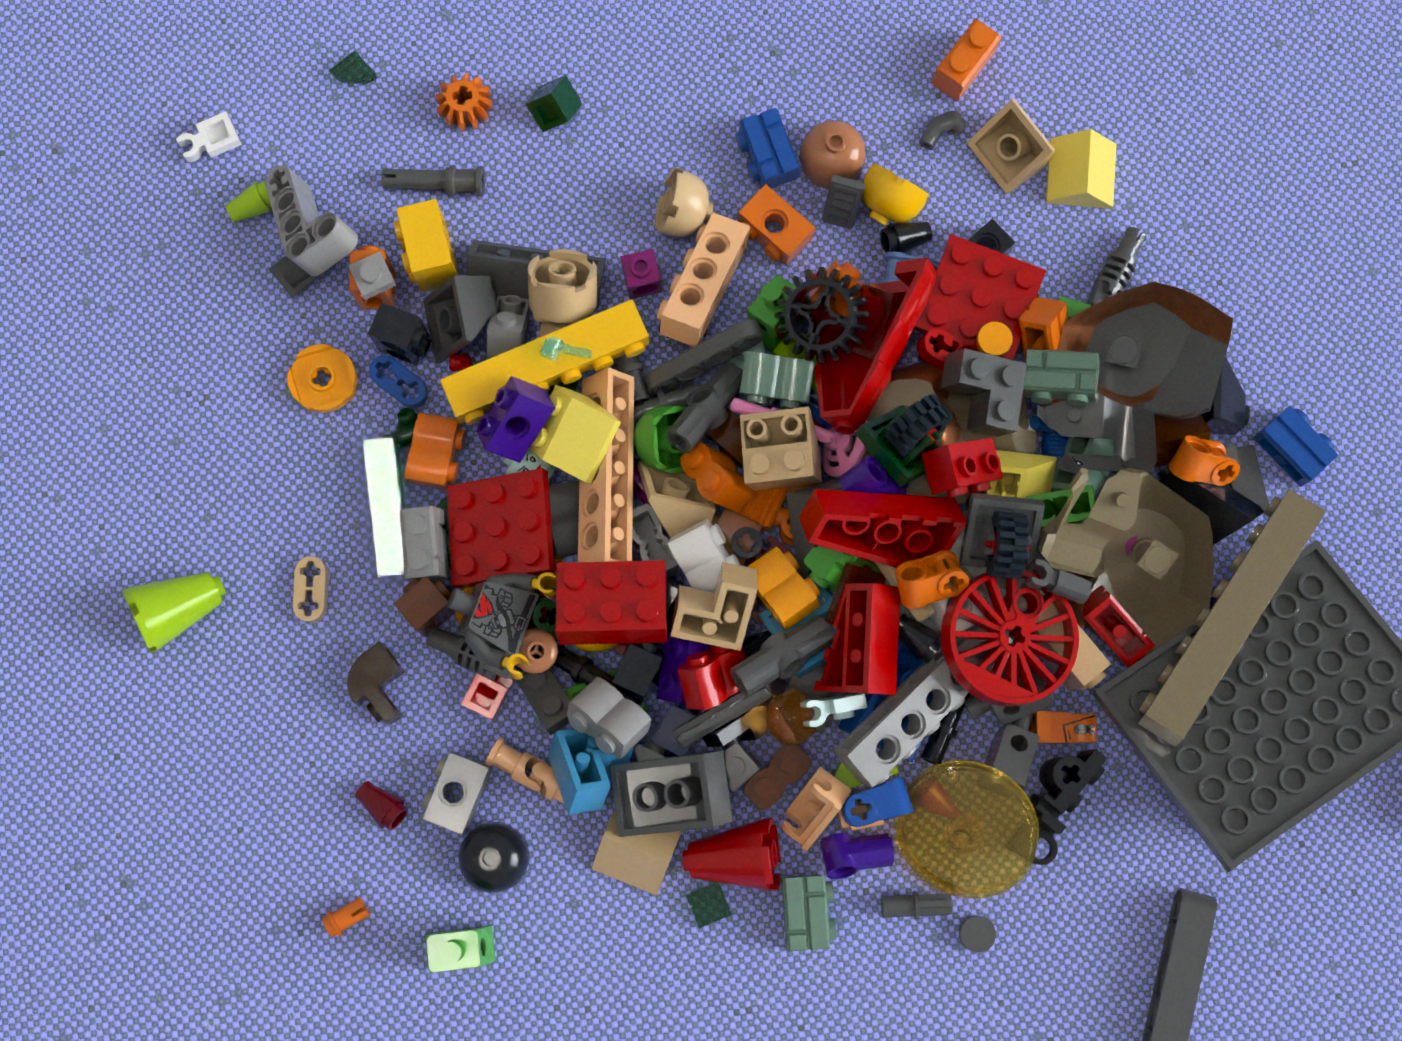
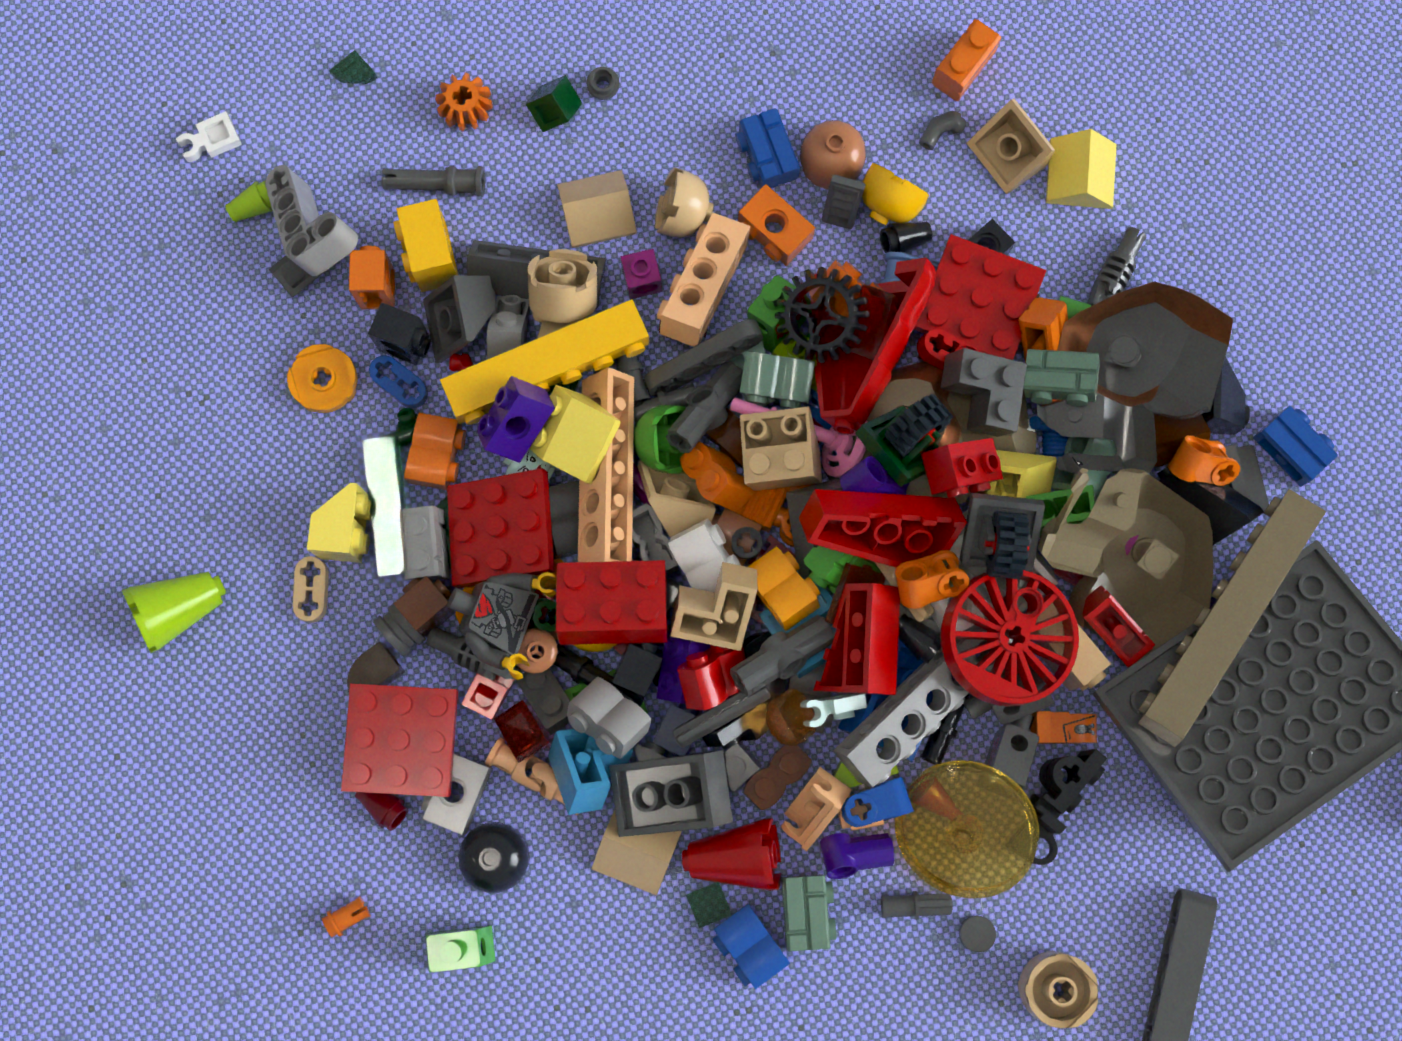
light grey plate [348,251,397,300] -> none
clear light blue hand [540,336,592,361] -> none
light orange tile [976,322,1013,357] -> none
dark grey bar [1025,559,1092,604] -> none
none -> light yellow slope [307,483,374,563]
none -> red plate [341,684,458,797]
none -> dark grey wheel [373,604,426,658]
none -> clear red slope [494,700,552,763]
none -> tan slope [557,170,637,248]
none -> dark grey plate [586,67,620,100]
none -> blue brick [712,903,790,990]
none -> tan brick [1018,950,1098,1028]

